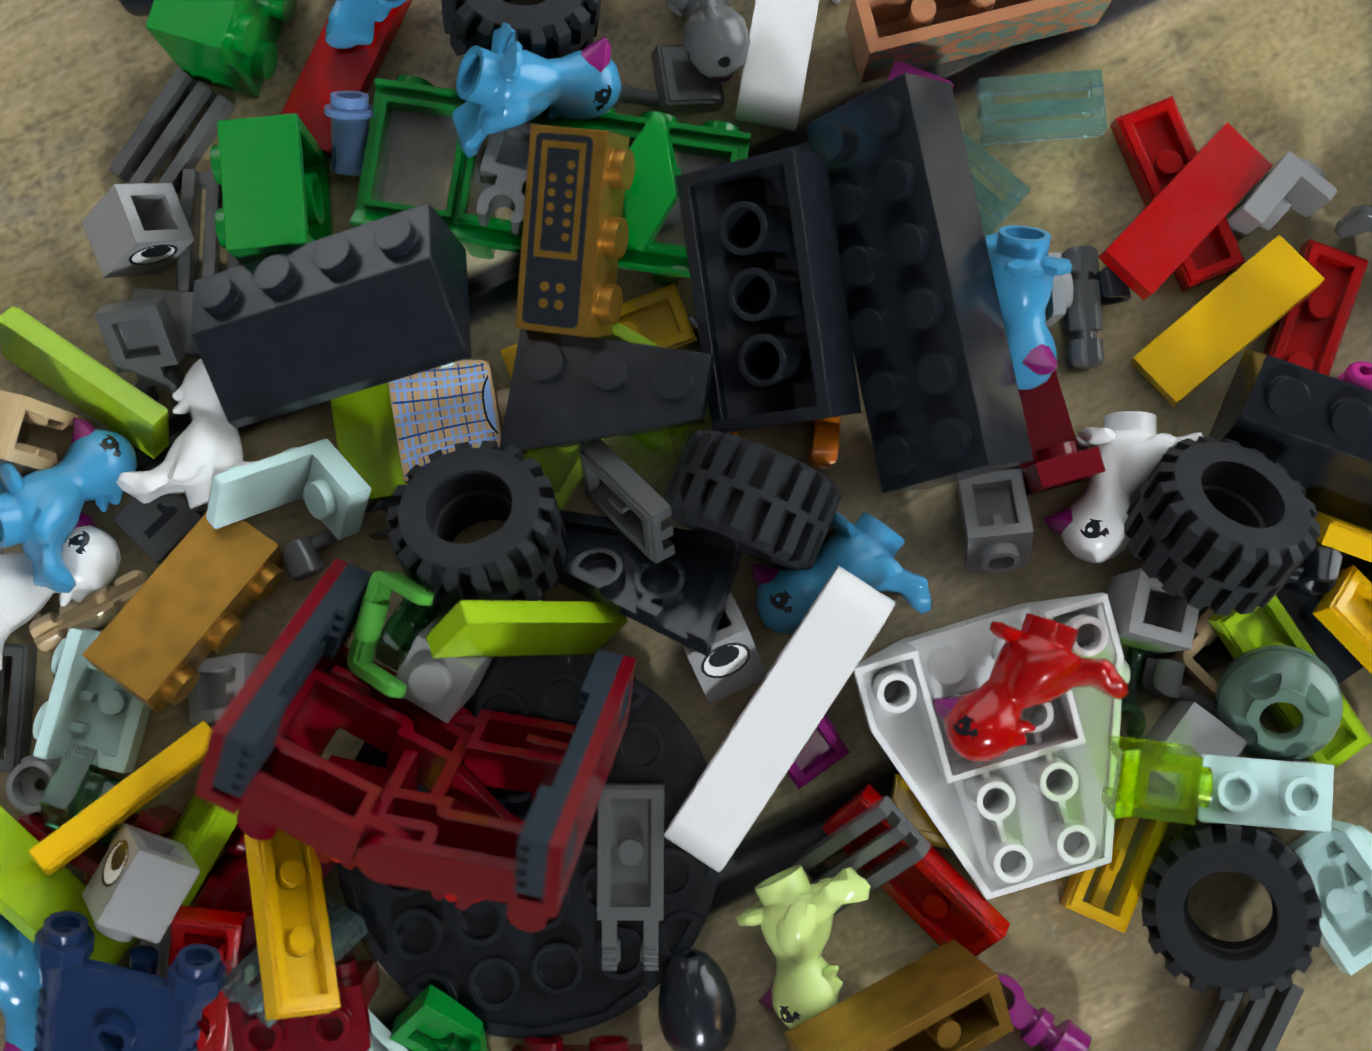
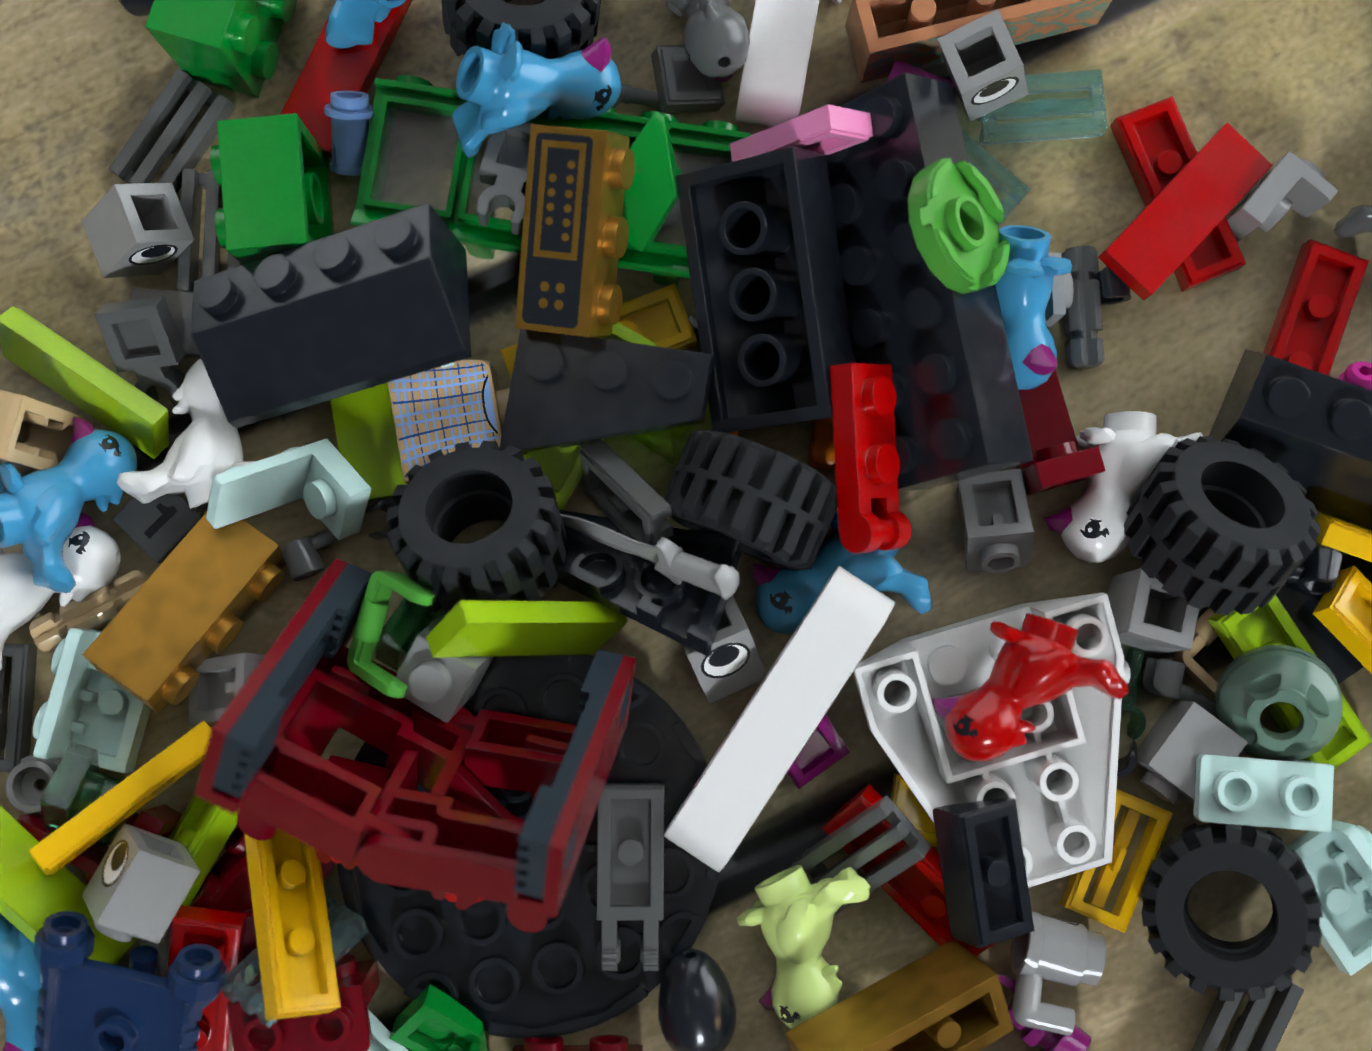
clear neon green window [1101,735,1213,825] -> none
yellow tile [1131,234,1325,408] -> none
none -> light grey sword [561,514,739,600]
none -> bright pink tile [730,105,873,162]
none -> red plate [830,363,912,554]
none -> bright green tile [908,158,1010,294]
none -> black slope [933,798,1035,948]
none -> light grey brick [937,9,1028,122]
none -> light grey piece [1010,911,1106,1036]

